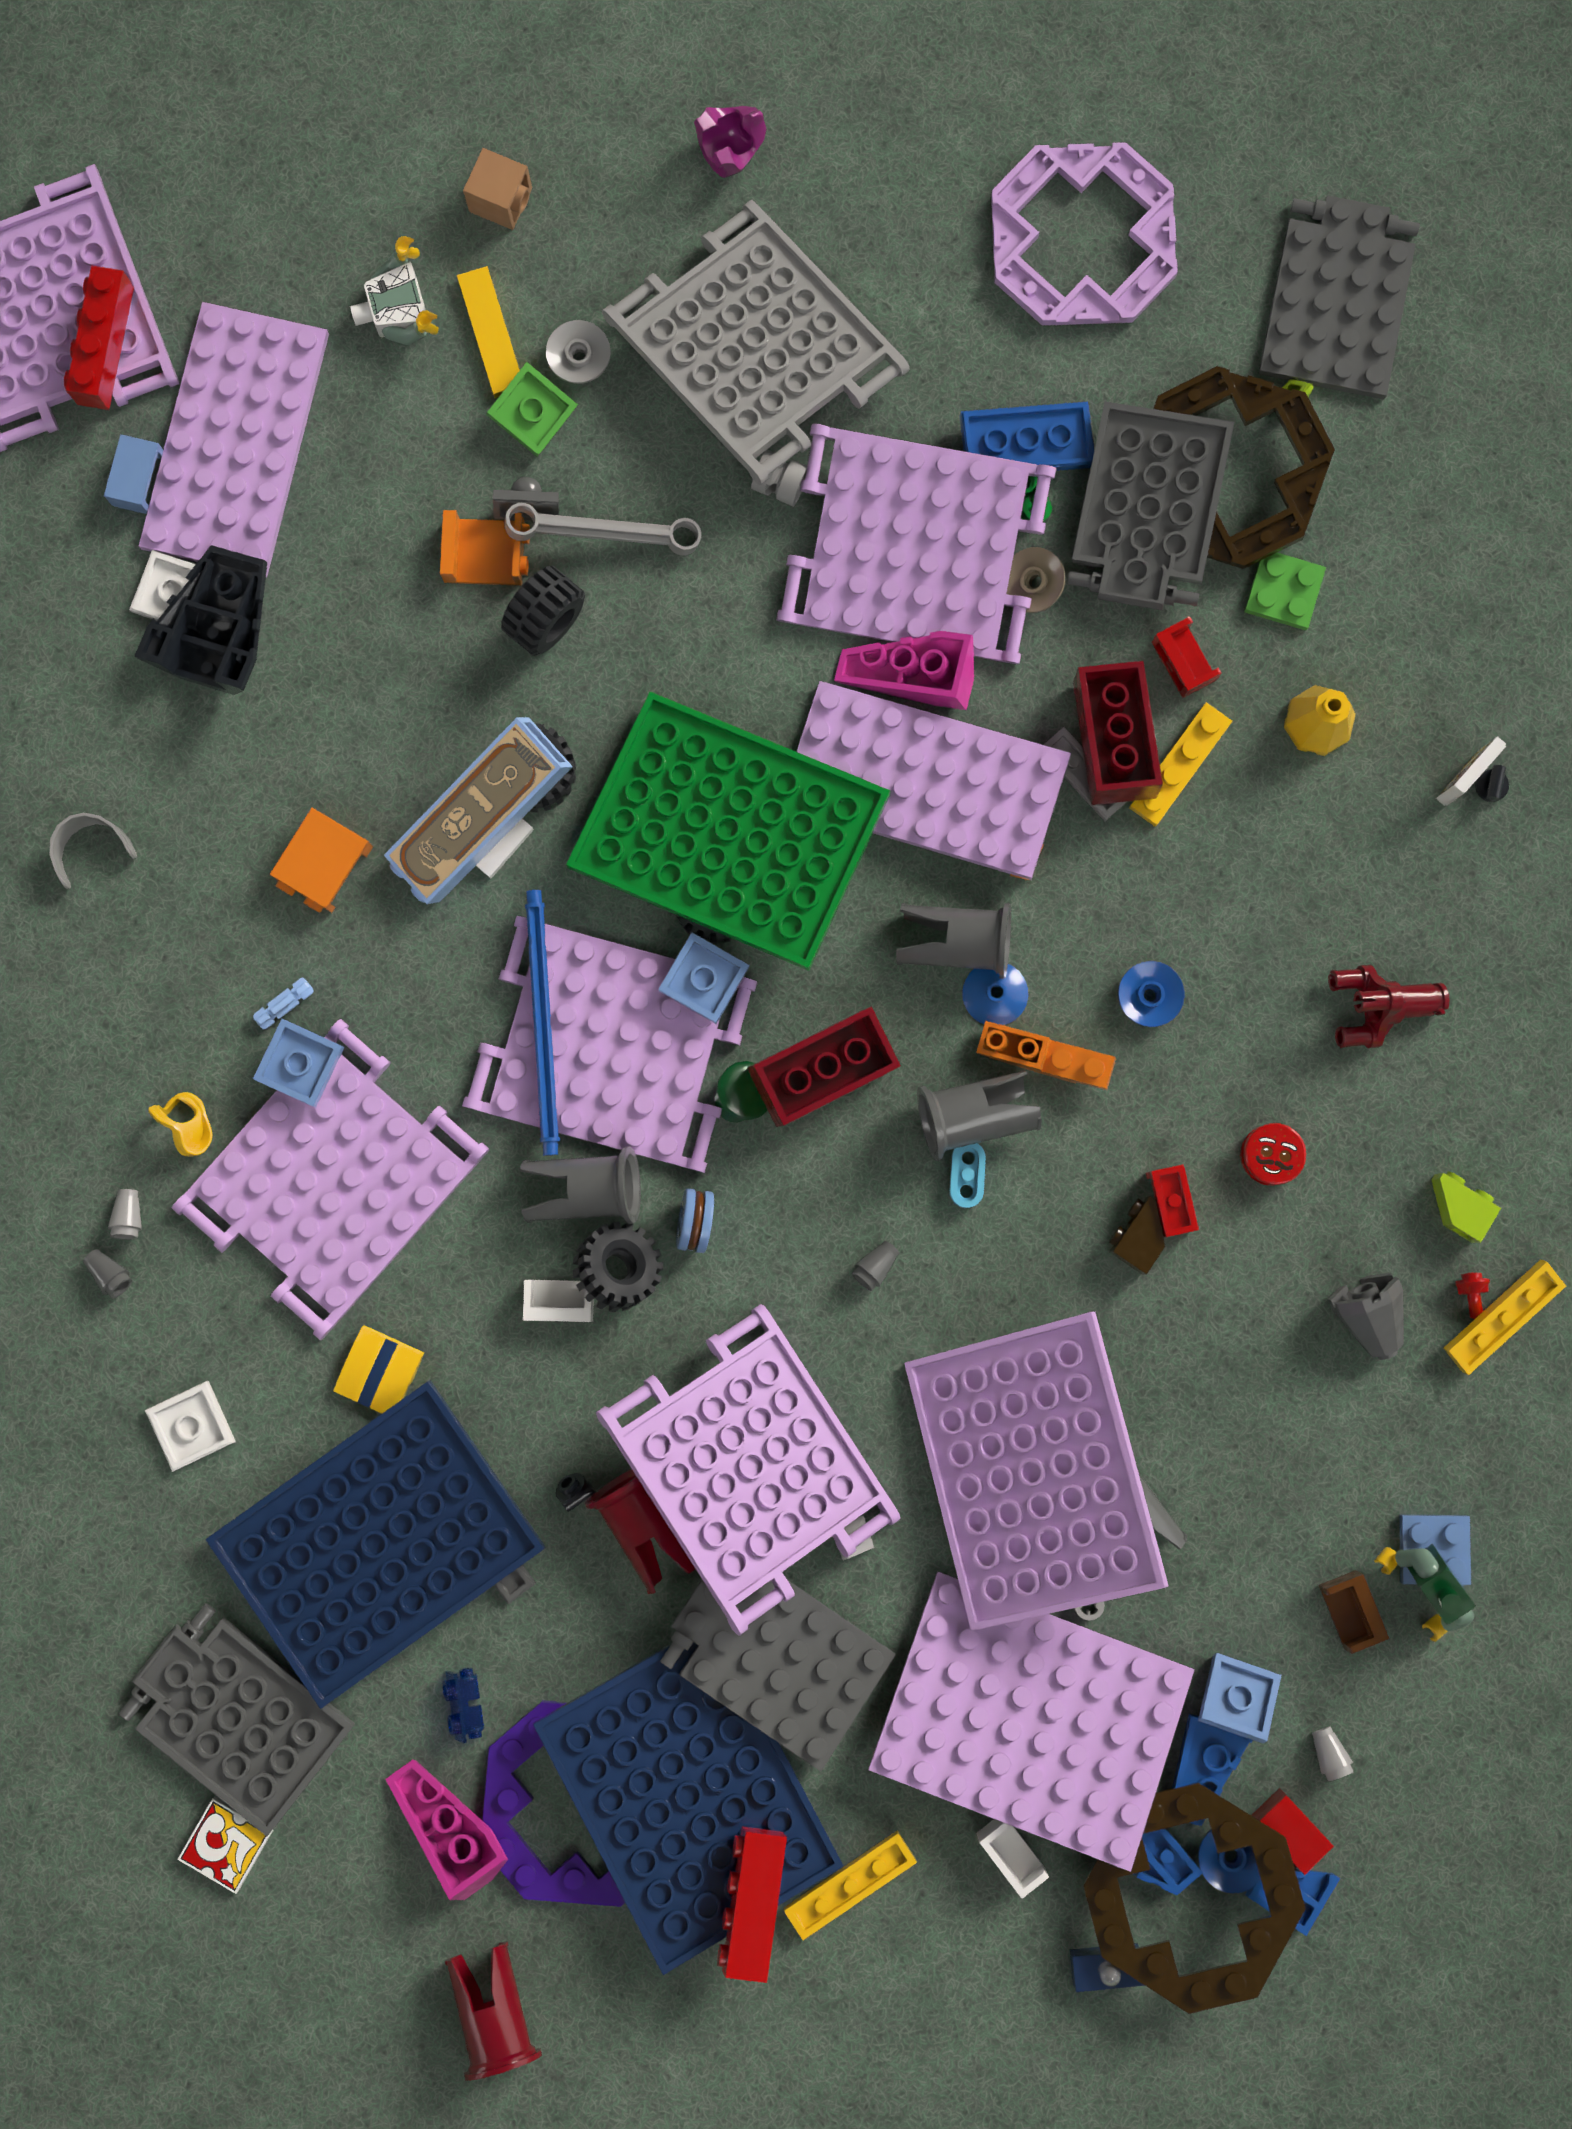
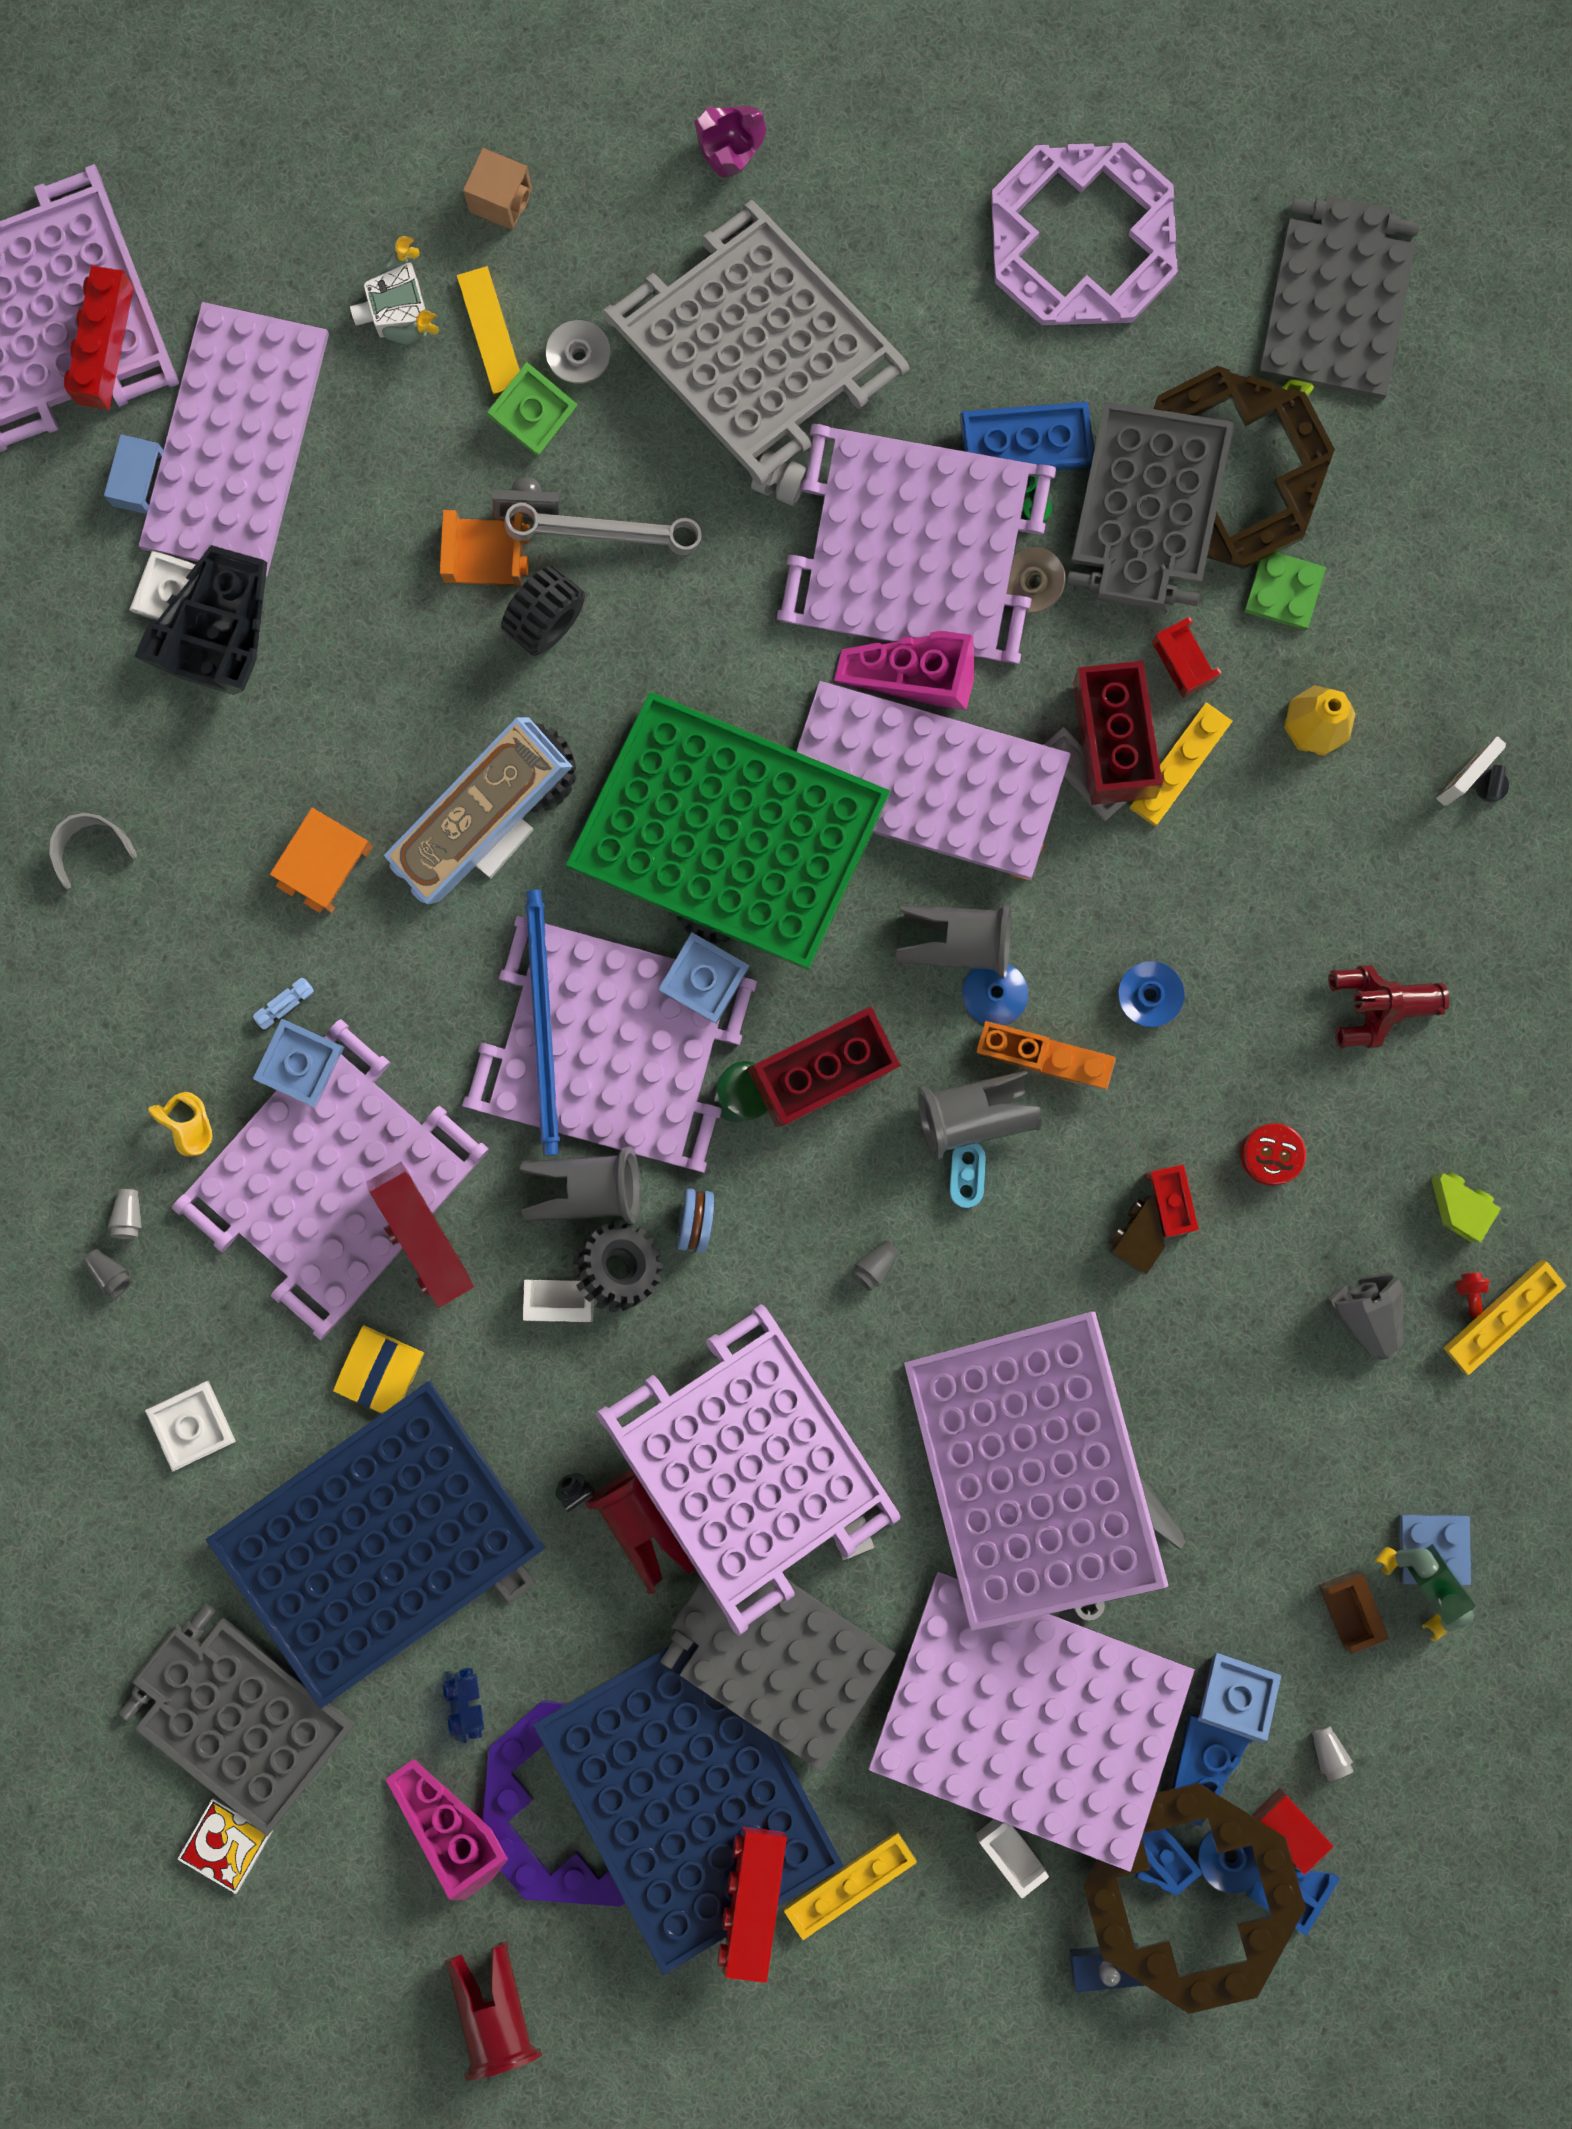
none -> dark red brick [366,1161,474,1308]

